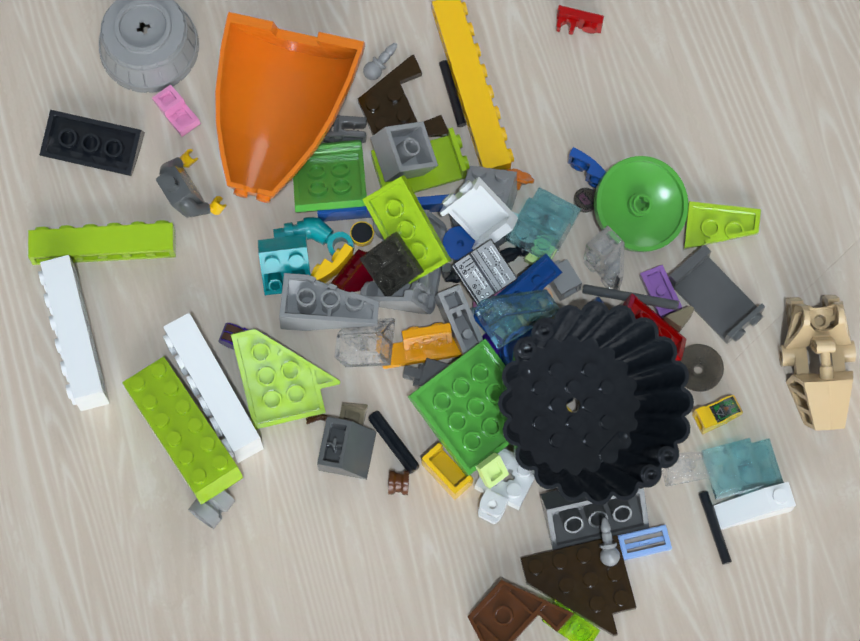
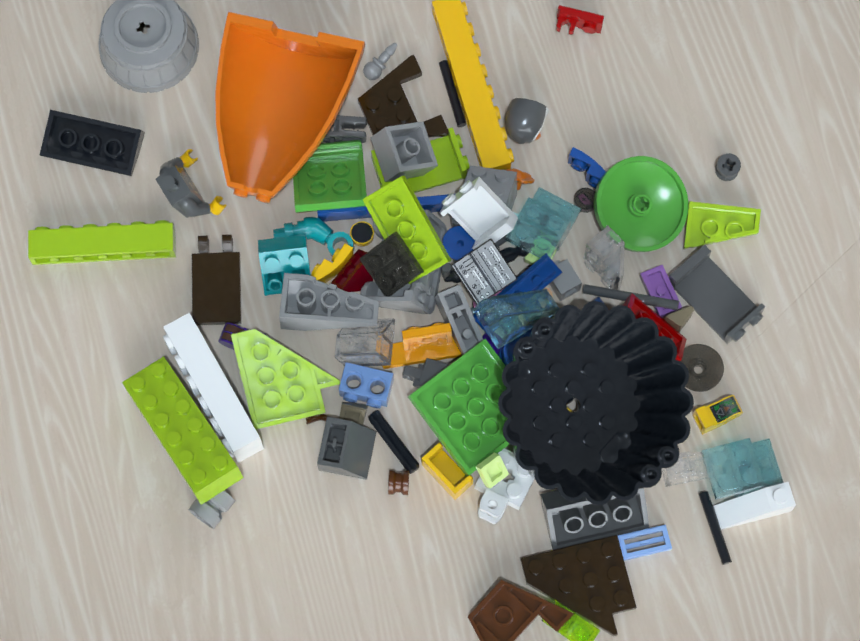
white brick [38,255,110,411] -> none
bright pink slope [152,84,201,137] -> none
light grey bar [599,517,620,566] -> none
tan piece [779,295,856,431] -> none
none -> dark brown tile [192,235,242,326]
none -> medium blue brick [339,362,394,408]
none -> dark grey piece [505,98,549,144]
none -> dark grey wheel [715,153,741,181]

